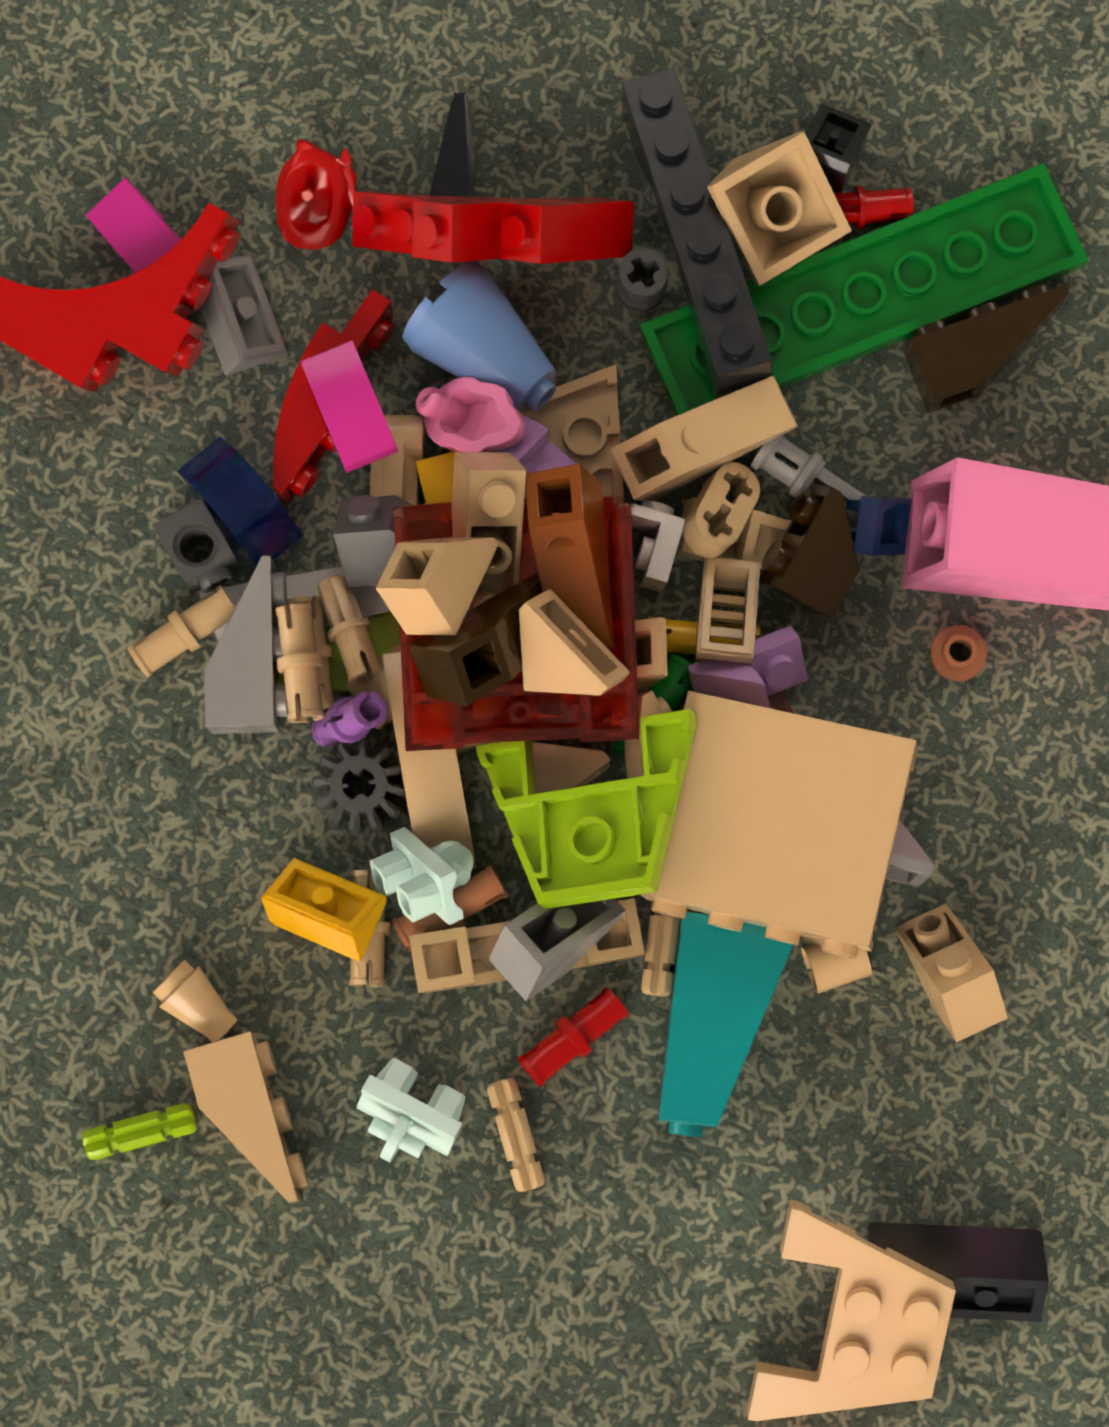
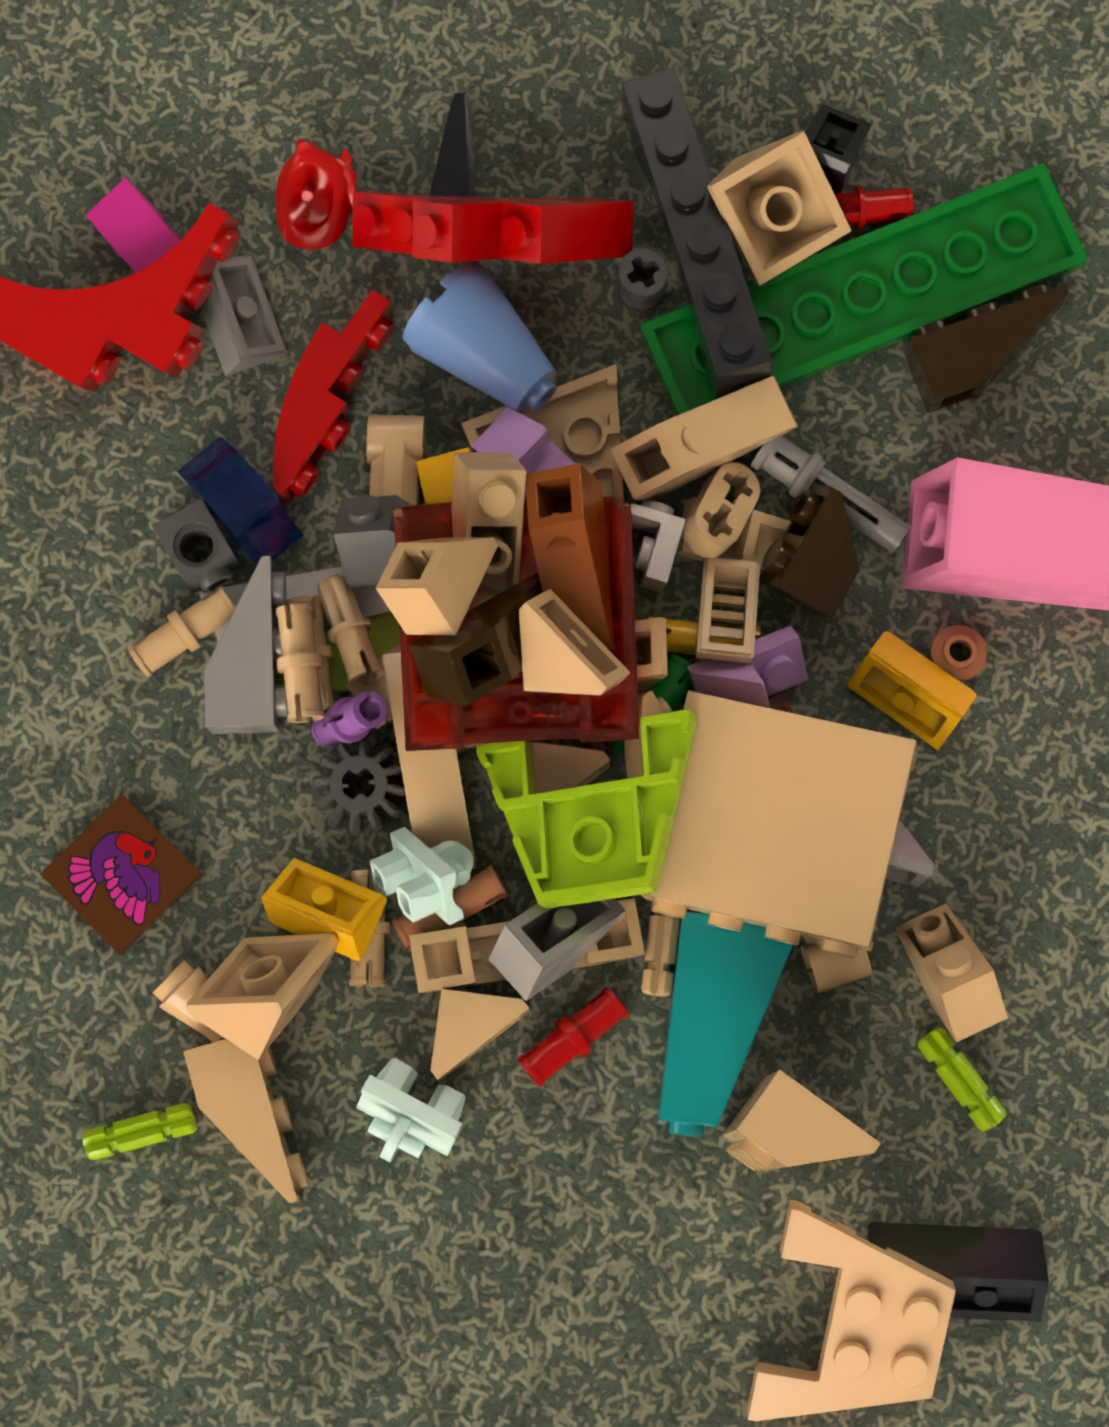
dark pink slope [300,340,399,473] -> none
bright pink arm [416,377,525,452] -> none
tan axle [487,1078,545,1192] -> none
dark blue tile [846,495,912,556] -> none
none -> tile [40,794,203,956]
none -> tan slope [186,933,339,1060]
none -> tan slope [430,989,530,1082]
none -> tan slope [722,1069,881,1172]
none -> yellow slope [846,631,976,751]
none -> lime axle [917,1027,1006,1131]

